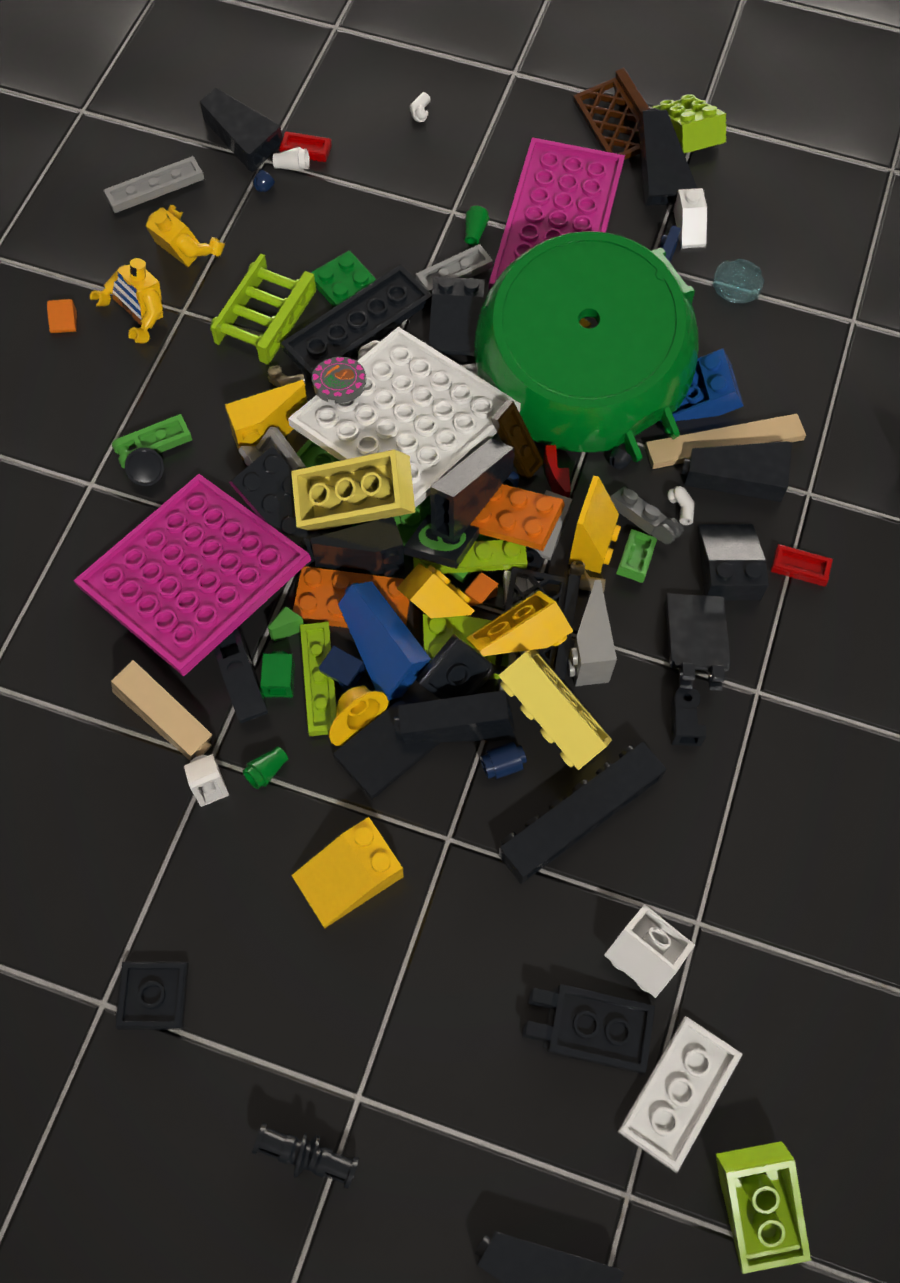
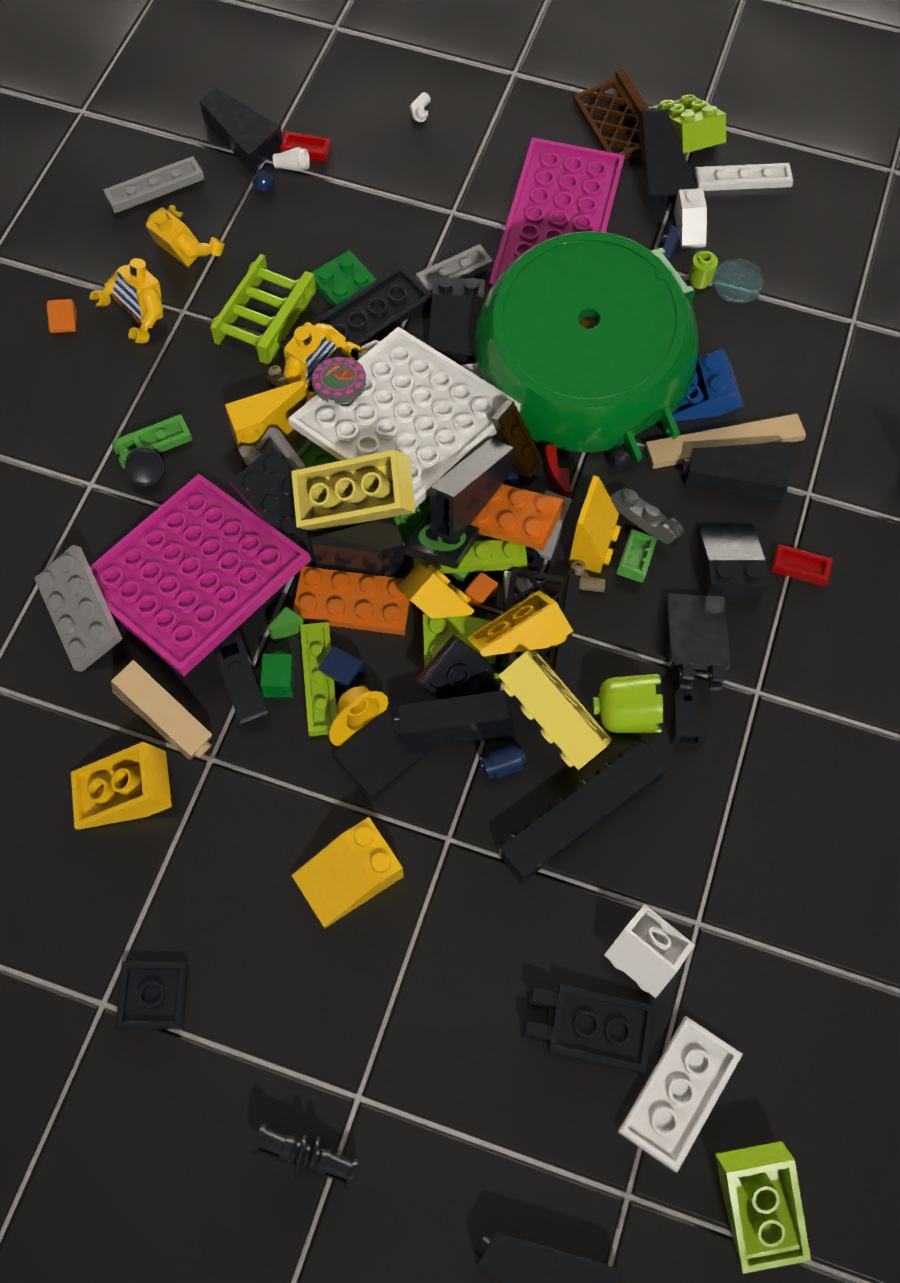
white slope [184,754,229,807] -> none
green cone [243,746,288,789] -> none
blue slope [338,581,432,701] -> none
green cone [465,206,489,246] -> none
light grey slope [567,580,617,686] -> none
white arm [668,486,695,525] -> none
none -> light grey plate [34,545,122,672]
none -> yellow slope [71,742,172,830]
none -> yellow torso [284,322,362,402]
none -> lime cylinder [593,674,663,733]
none -> lime brick [688,251,718,289]
none -> white tile [694,163,793,191]

